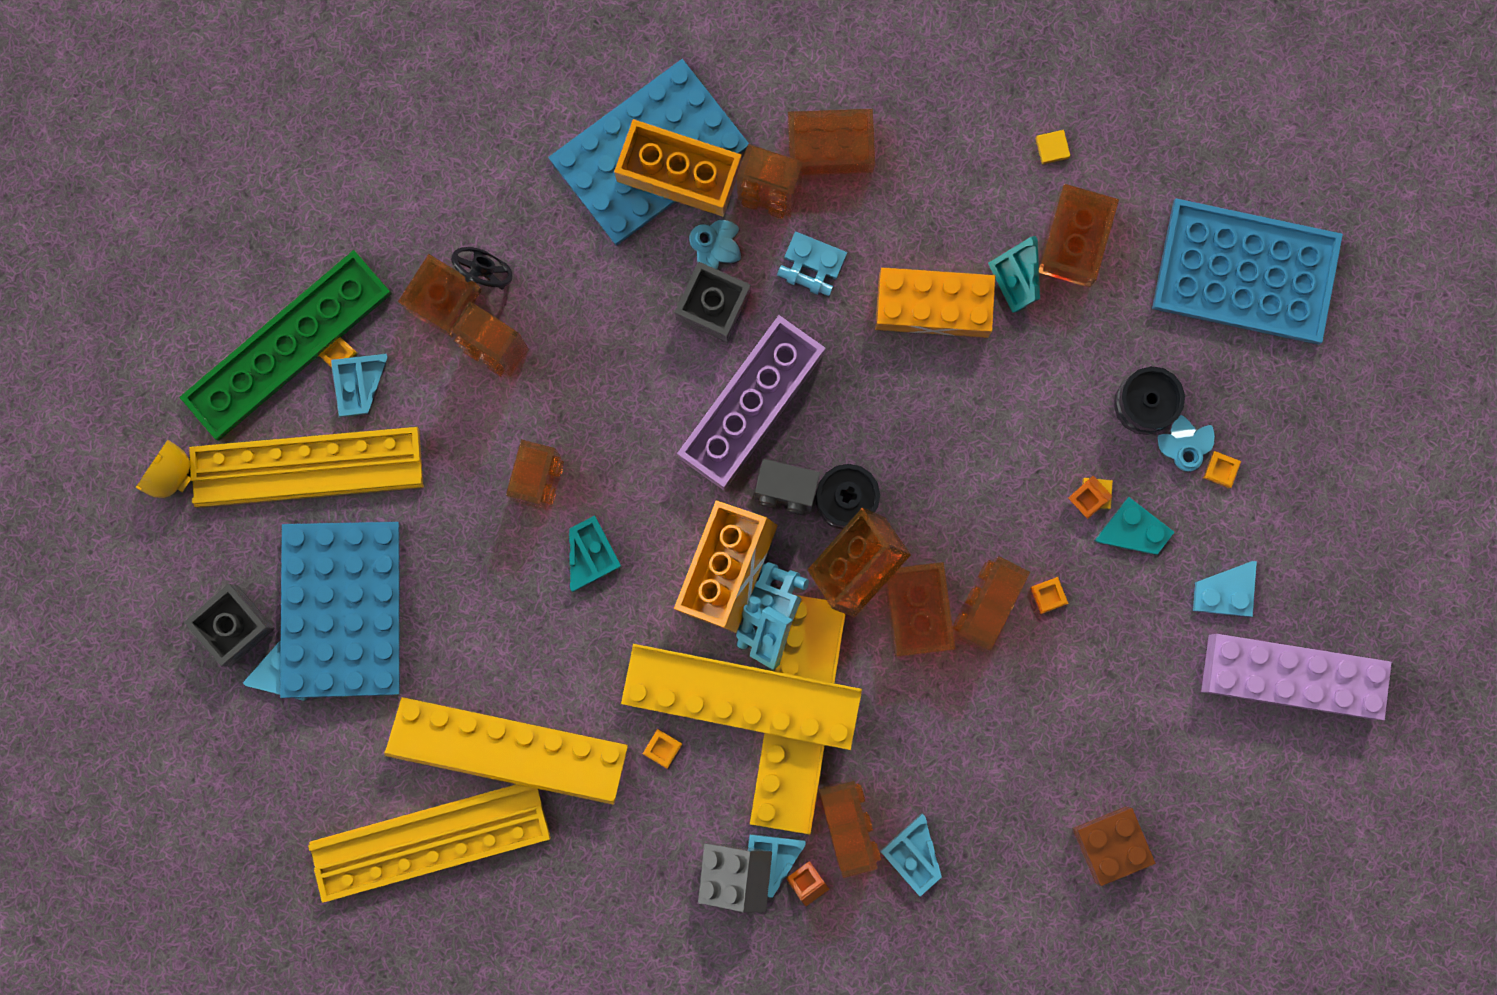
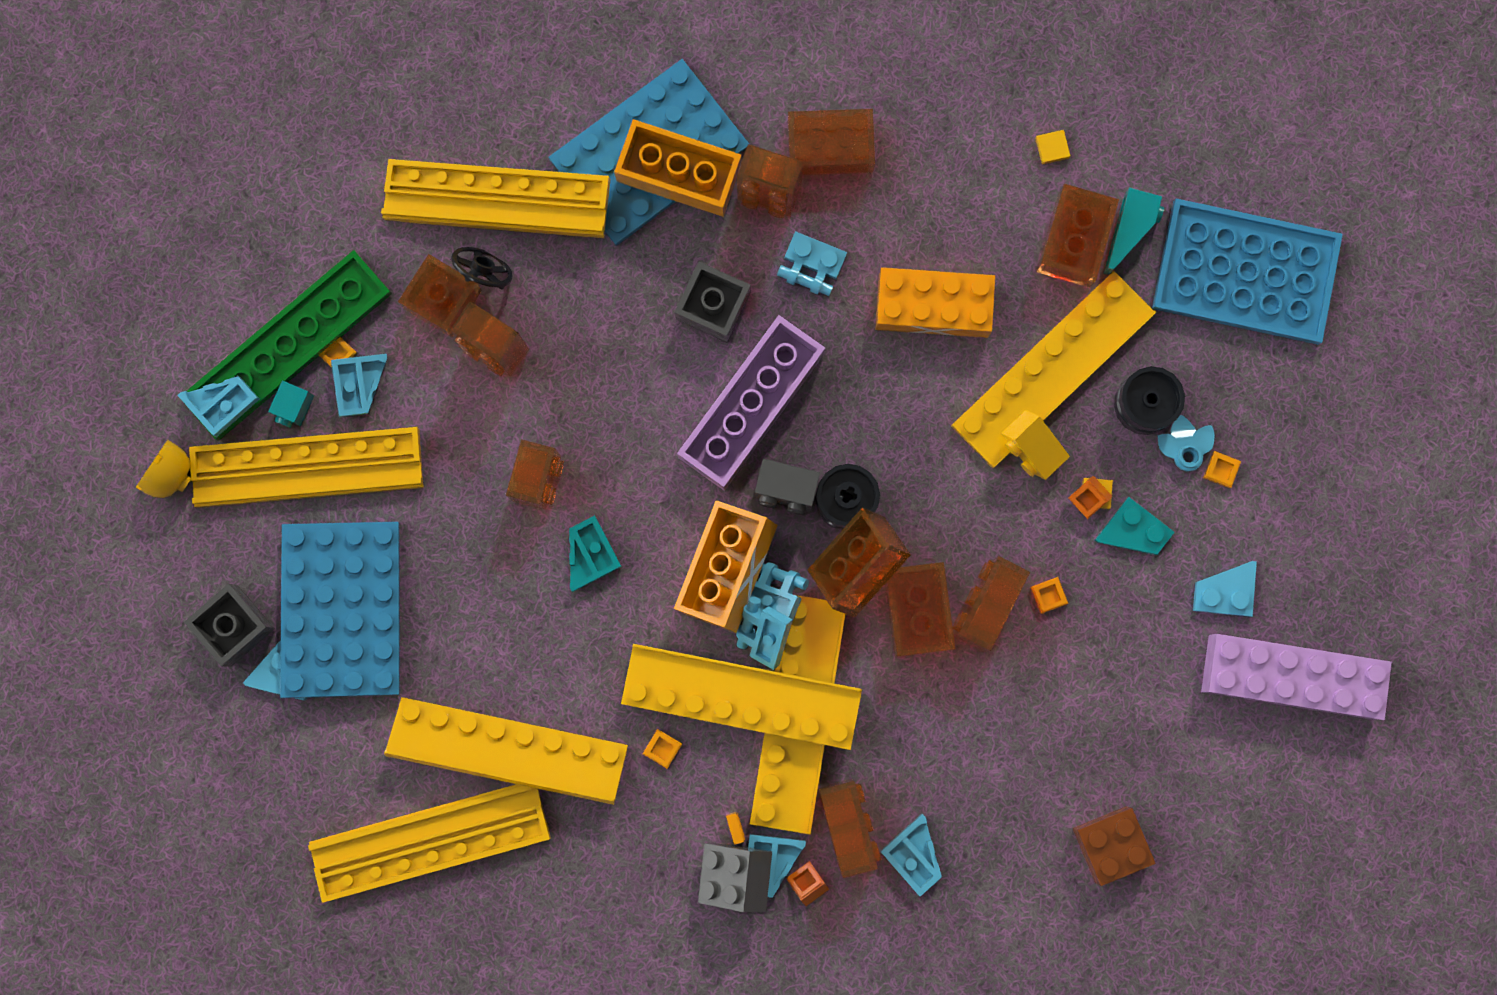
medium azure plate [689,220,741,269] -> none
teal wing [988,236,1040,313] -> none
none -> medium azure wing [177,376,260,437]
none -> teal brick [268,380,314,428]
none -> yellow plate [381,159,611,238]
none -> light orange tile [726,812,745,845]
none -> yellow plate [951,271,1156,468]
none -> yellow brick [1001,410,1070,480]
none -> teal slope [1103,187,1164,275]

